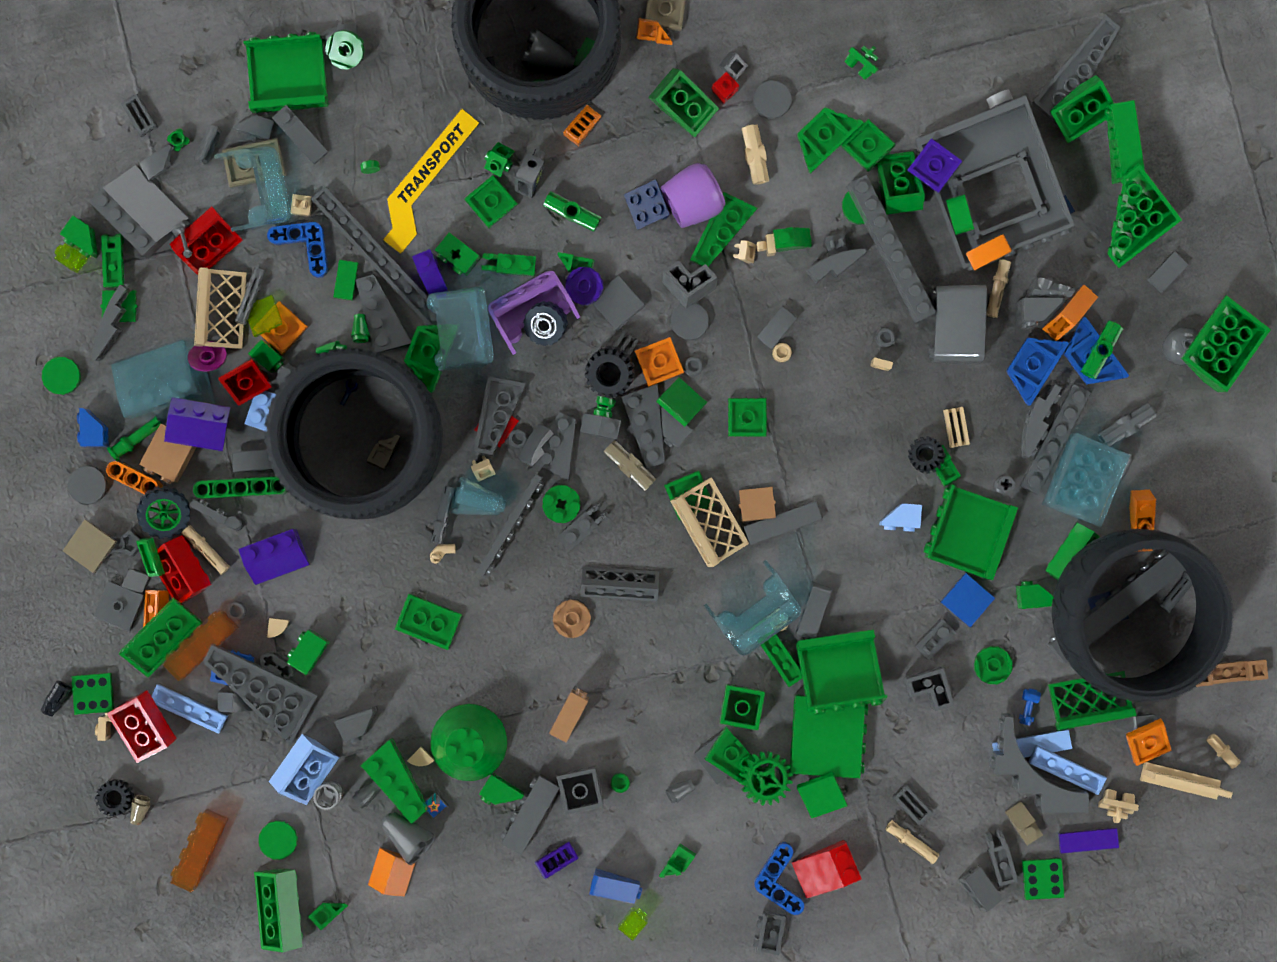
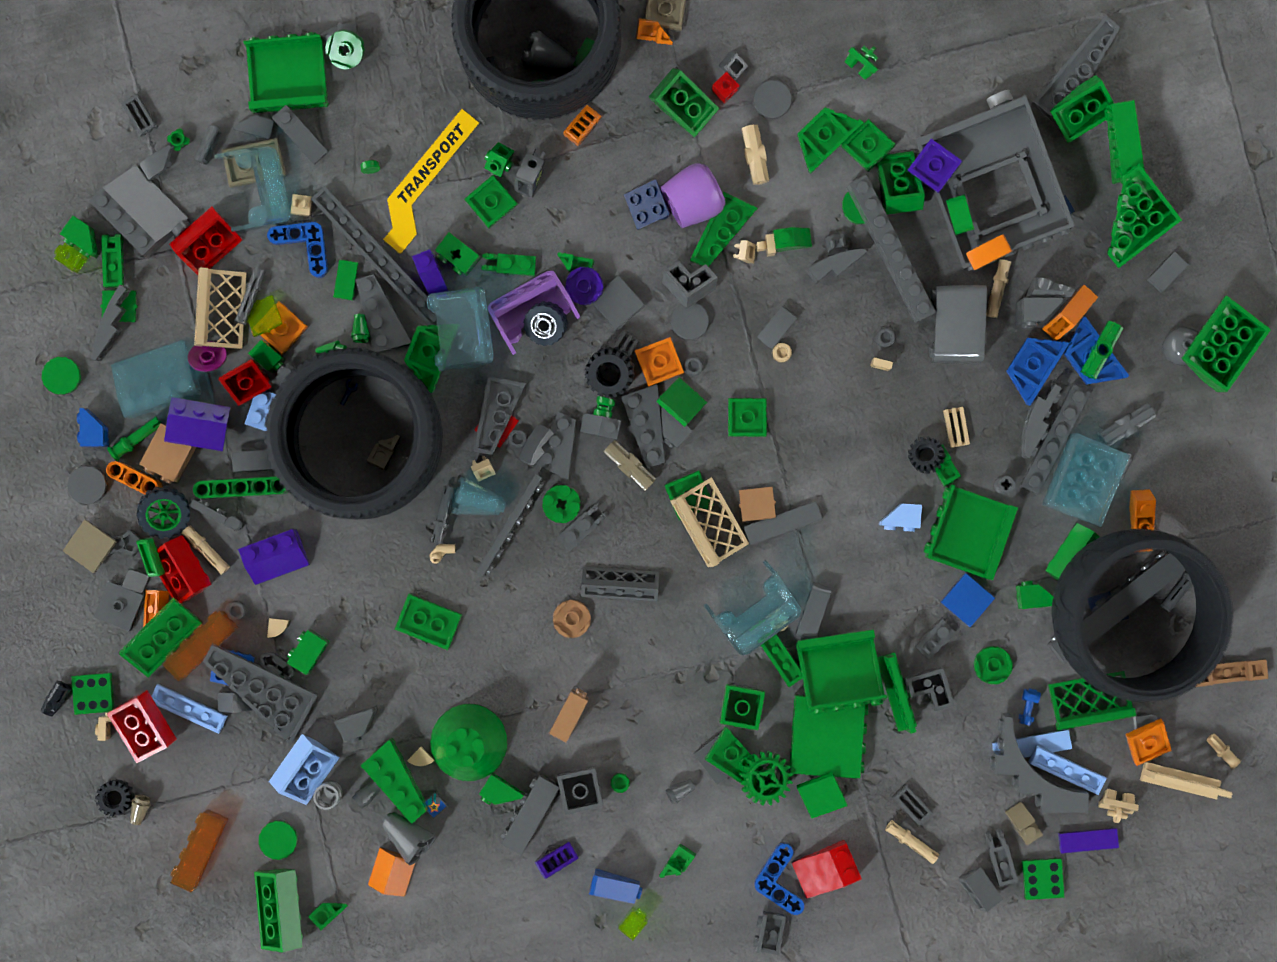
dark grey hinge [178,227,192,258] -> none
green piece [543,191,601,232] -> none
none -> green fence [877,652,917,734]

